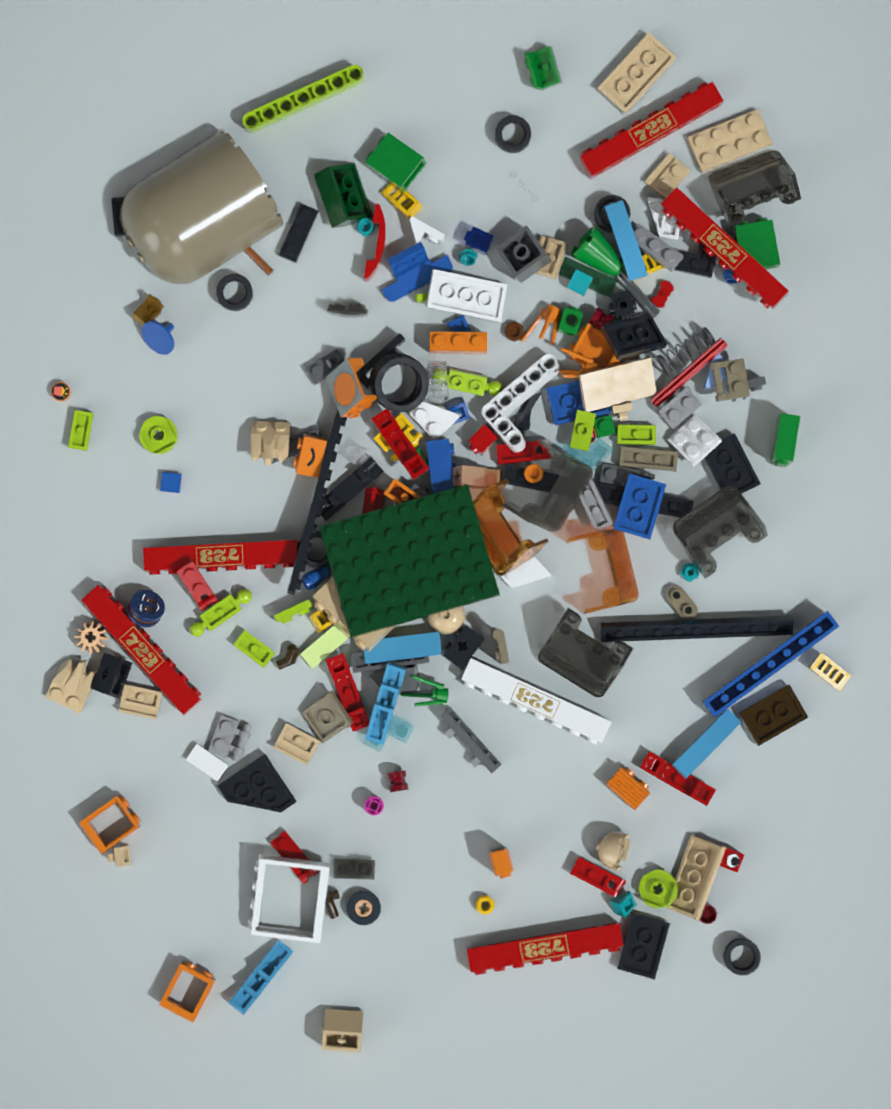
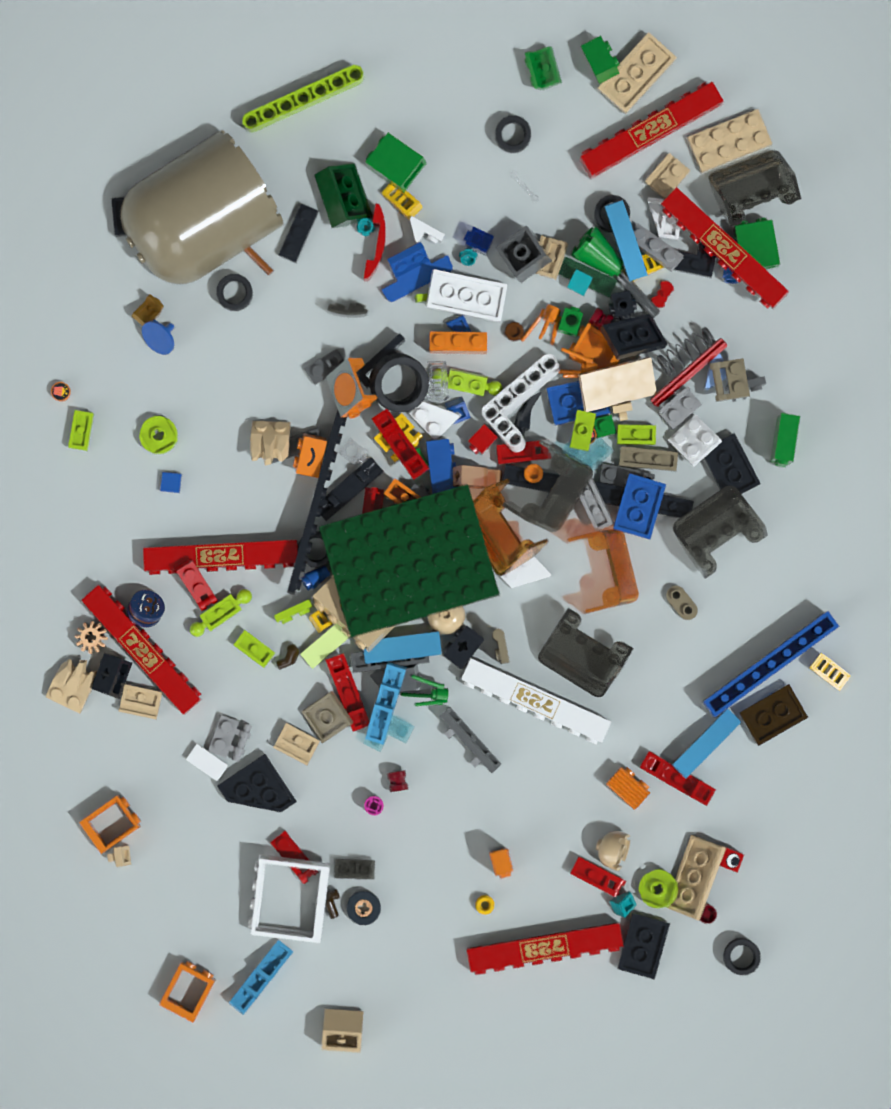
black plate [600,615,794,642] -> none
teal plate [680,563,699,582] -> none
none -> green brick [581,35,620,84]

